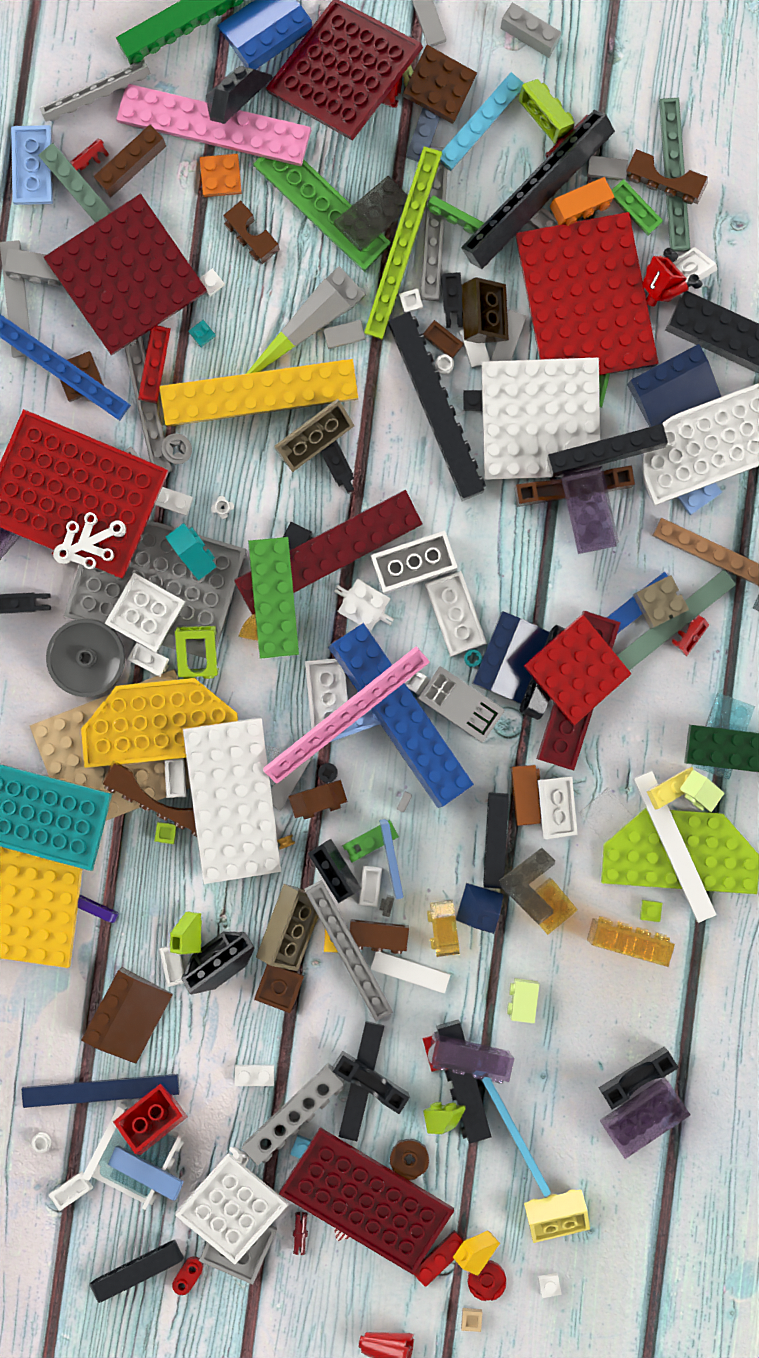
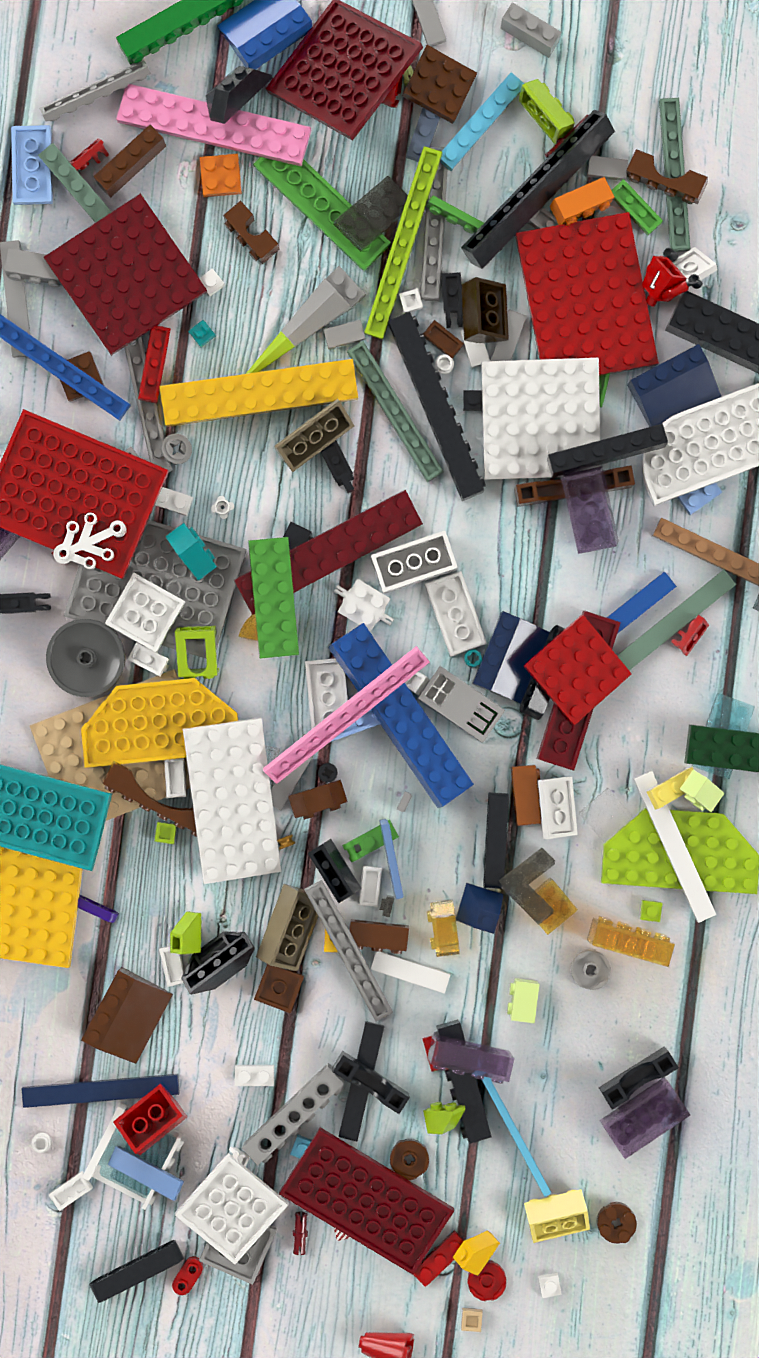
dark tan piece [633,575,689,629] -> none
none -> sand green tile [347,341,444,482]
none -> light grey plate [571,950,611,990]
none -> reddish brown plate [597,1202,637,1244]

